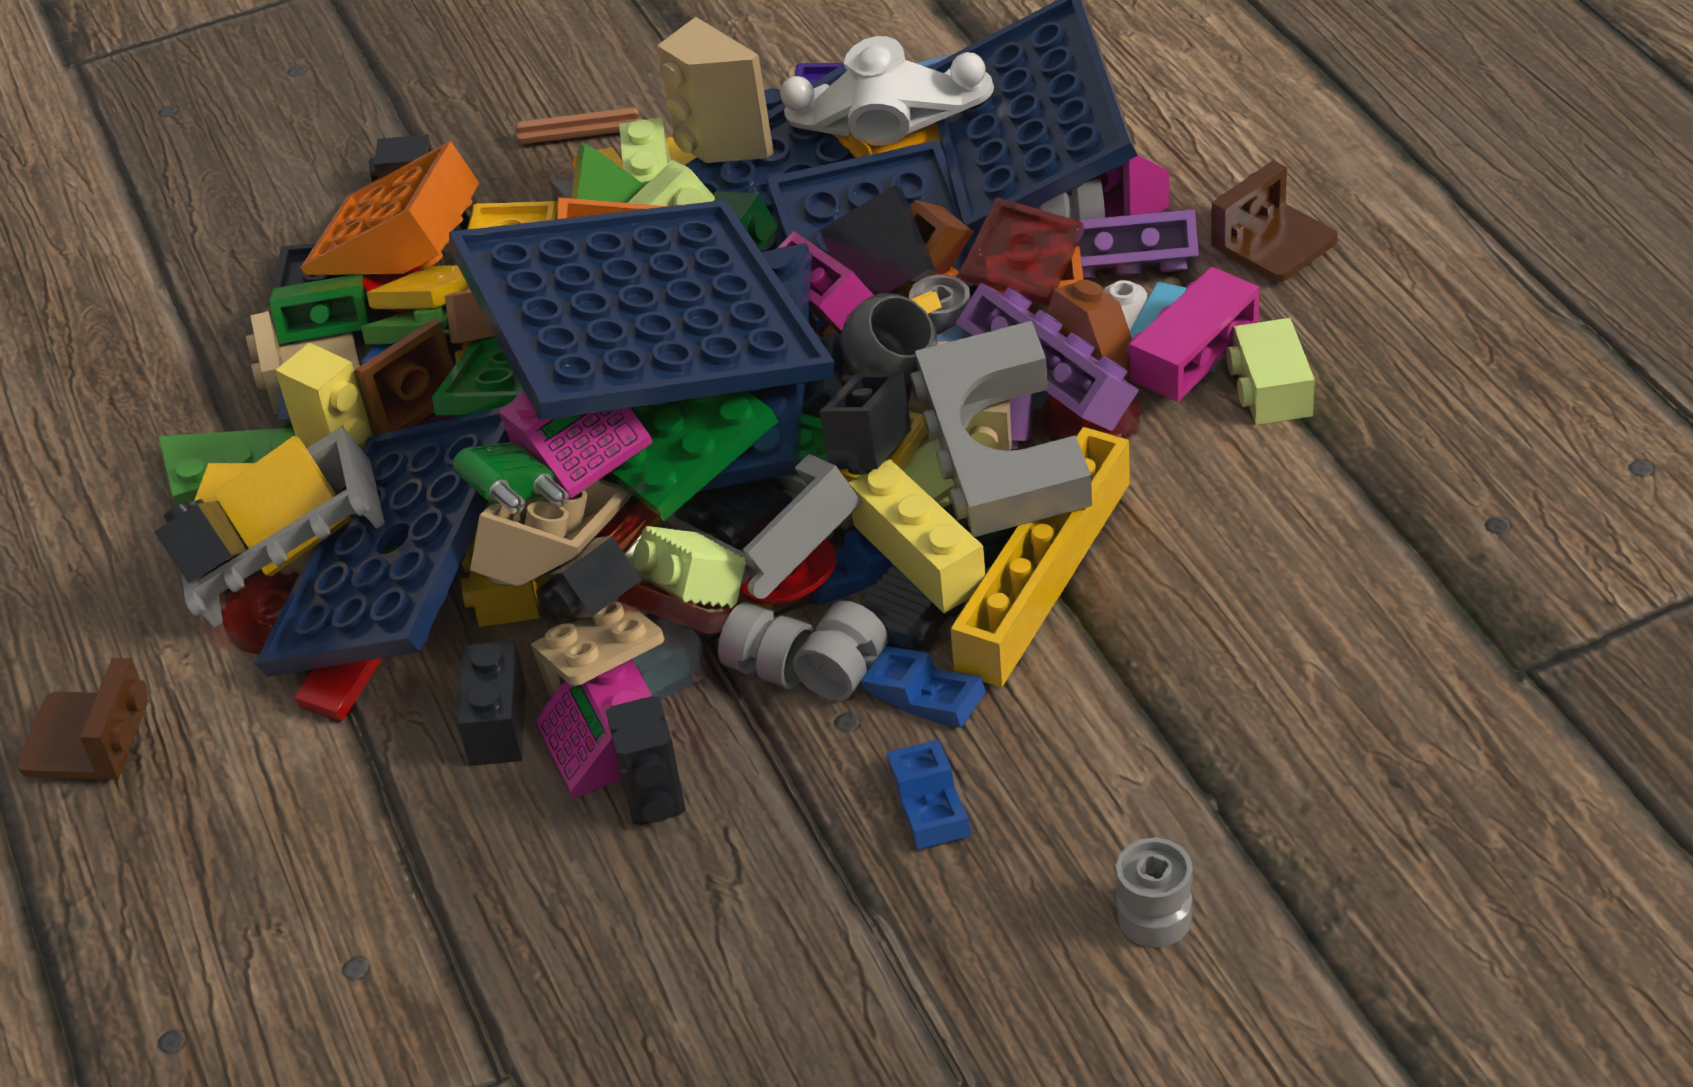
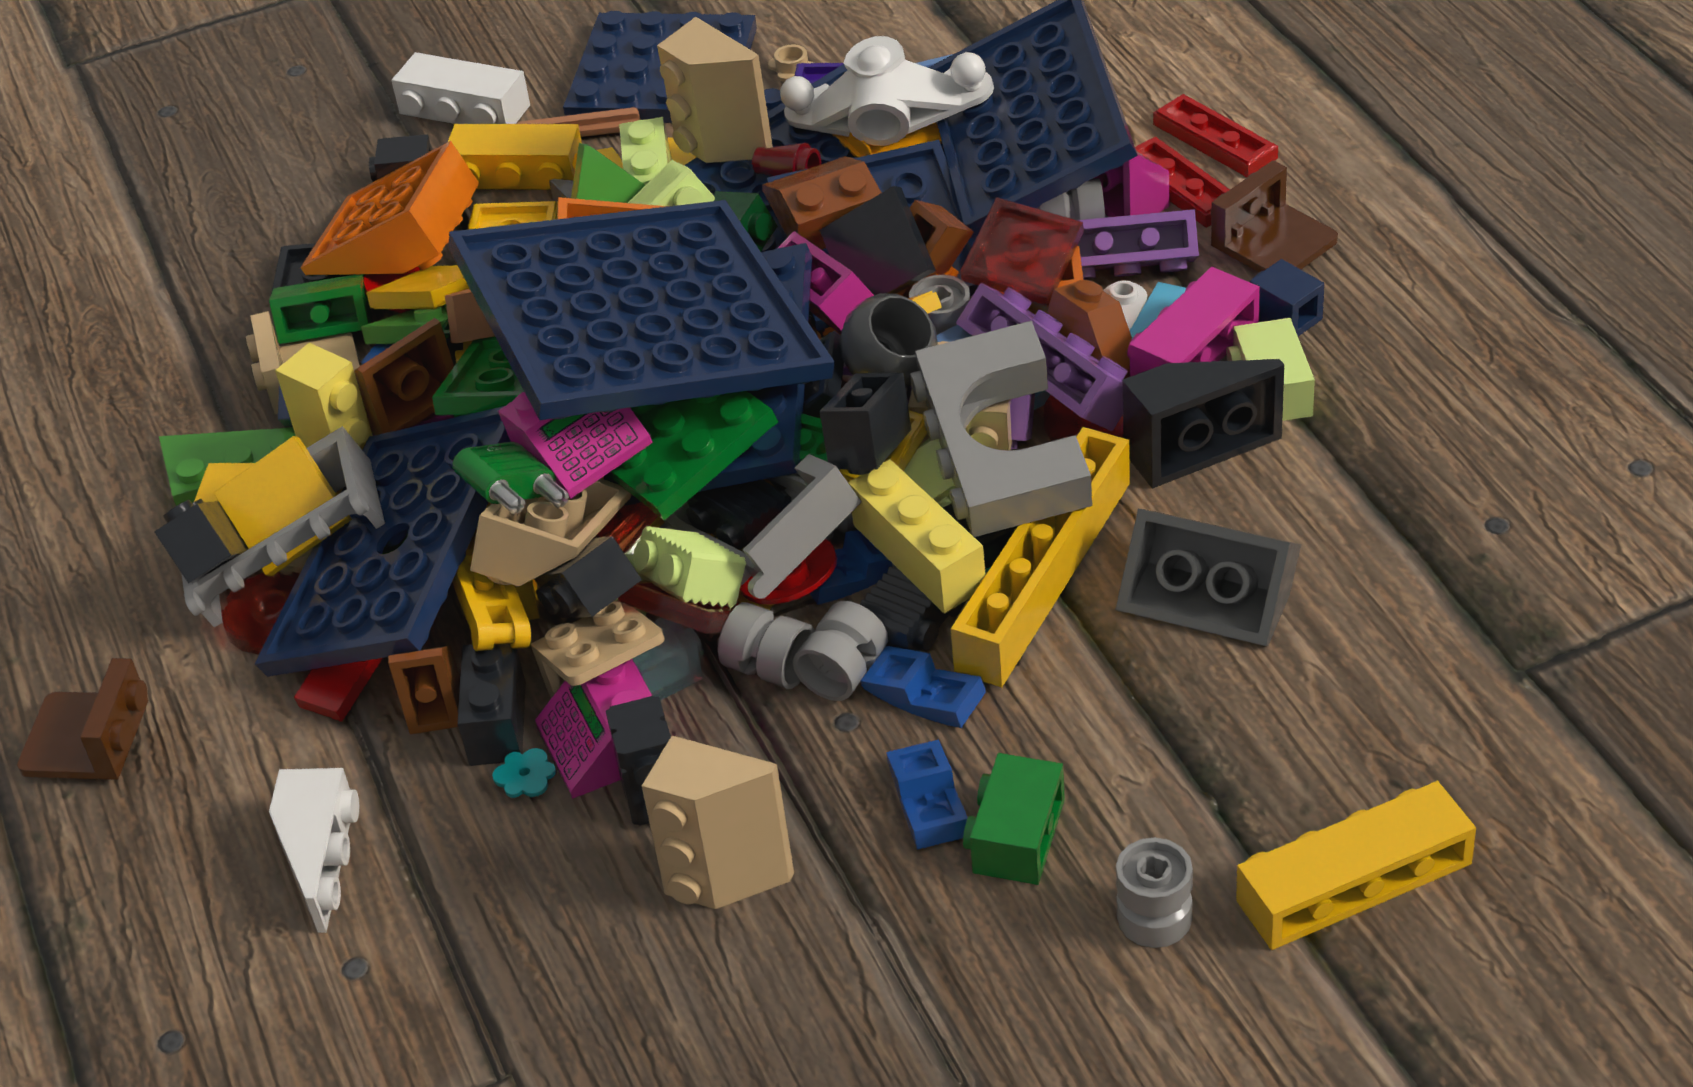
none -> white slope [269,768,359,933]
none -> dark orange slope [388,646,460,735]
none -> white brick [391,52,530,124]
none -> yellow brick [448,124,582,190]
none -> yellow plate [452,549,531,651]
none -> teal plant [492,748,556,798]
none -> dark blue plate [563,11,757,123]
none -> tan slope [642,735,794,909]
none -> dark red cone [752,143,821,177]
none -> dark orange slope [762,156,881,250]
none -> tan plate [768,44,814,82]
none -> green brick [963,753,1065,885]
none -> dark grey slope [1115,508,1301,646]
none -> black slope [1122,359,1284,489]
none -> red tile [1135,136,1230,228]
none -> red tile [1153,94,1278,177]
none -> yellow brick [1236,780,1476,951]
none -> dark blue brick [1250,259,1324,337]

